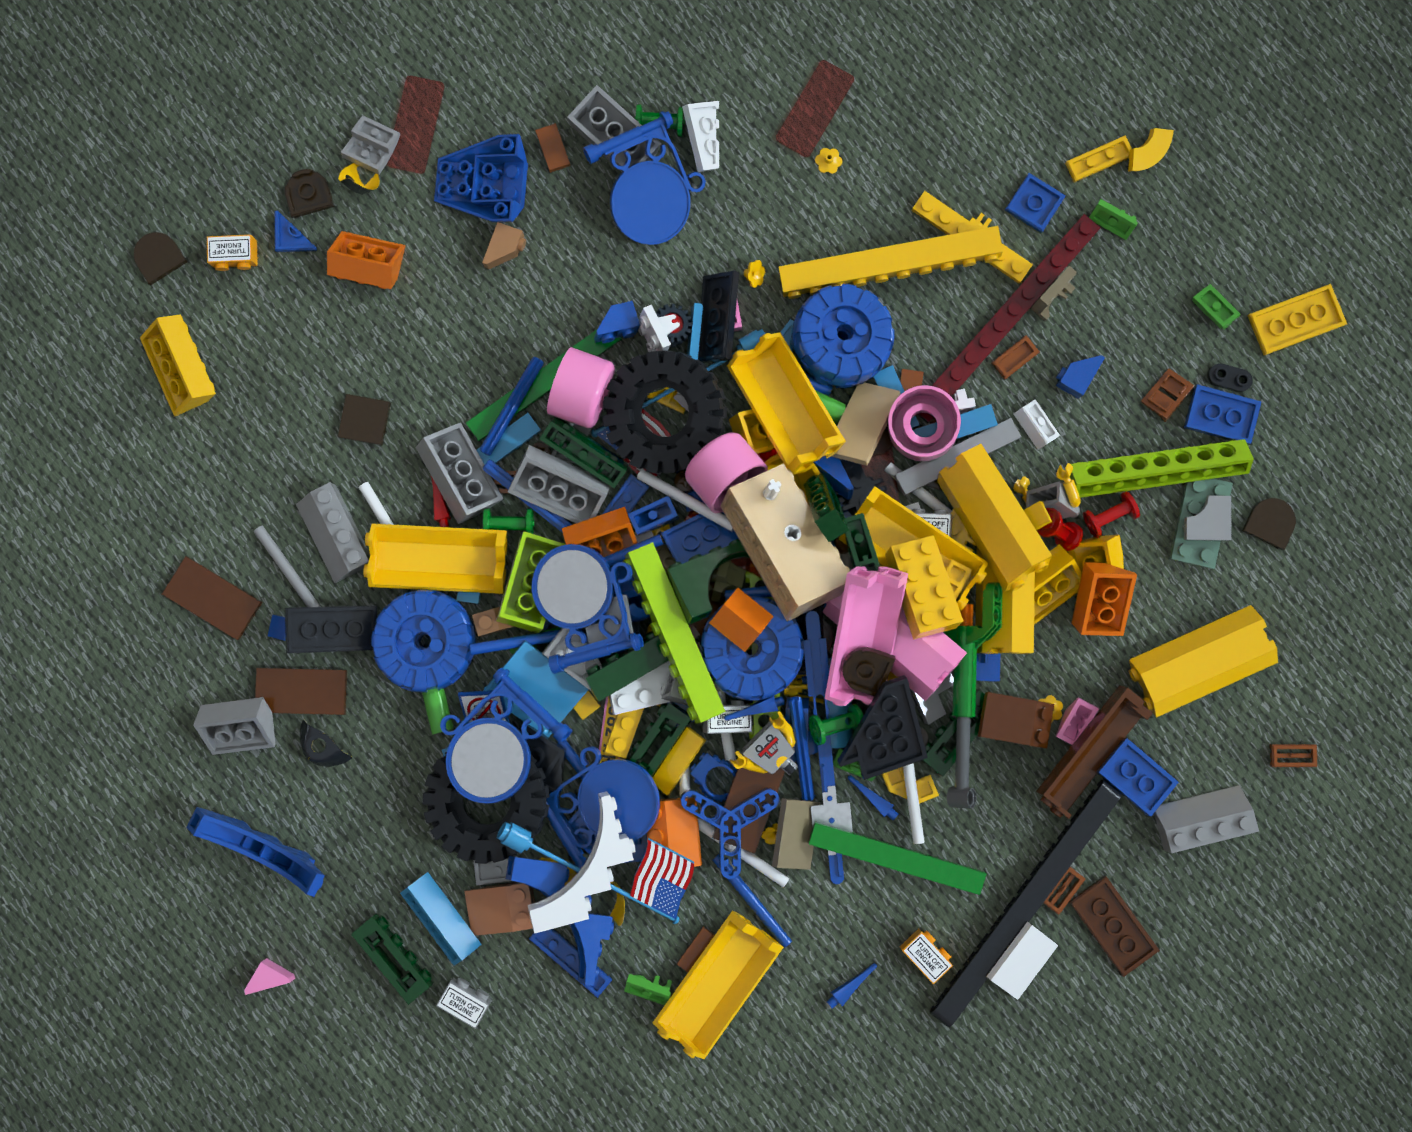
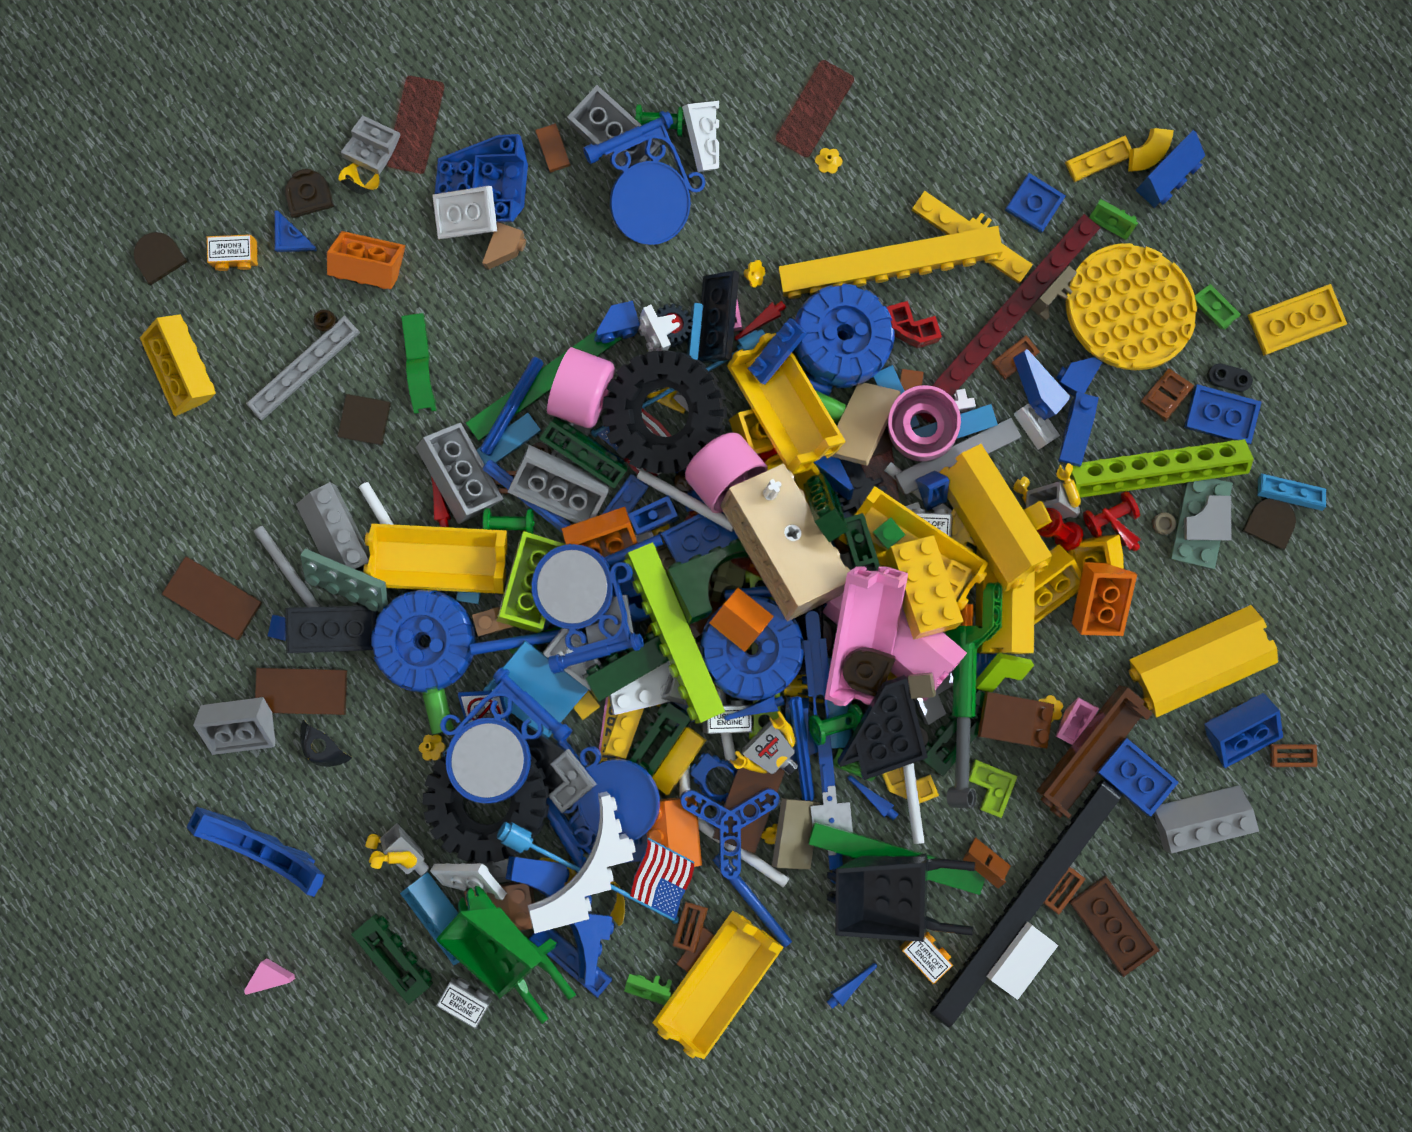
none -> light grey tile [246,315,360,420]
none -> sand green piece [300,549,388,612]
none -> dark brown plate [314,310,336,331]
none -> torso [365,823,429,876]
none -> green piece [401,313,436,414]
none -> yellow plant [419,734,446,761]
none -> white wing [430,863,507,900]
none -> white tile [433,186,497,239]
none -> green piece [436,886,576,1024]
none -> light grey tile [548,749,597,813]
none -> dark orange tile [673,901,708,953]
none -> red piece [734,301,786,341]
none -> blue plate [748,318,807,385]
none -> black piece [827,853,975,942]
none -> green brick [873,517,905,550]
none -> red brick [887,301,942,348]
none -> dark tan tile [908,673,936,699]
none -> blue slope [915,471,950,511]
none -> dark orange piece [963,837,1011,888]
none -> lime tile [969,760,1017,818]
none -> lime tile [976,653,1034,692]
none -> slope [1013,349,1071,420]
none -> blue slope [1059,392,1099,467]
none -> yellow tile [1066,243,1197,370]
none -> red piece [1102,508,1141,551]
none -> blue slope [1136,130,1205,208]
none -> dark tan tile [1152,512,1176,535]
none -> blue slope [1205,693,1283,768]
none -> dark azure tile [1257,473,1326,511]

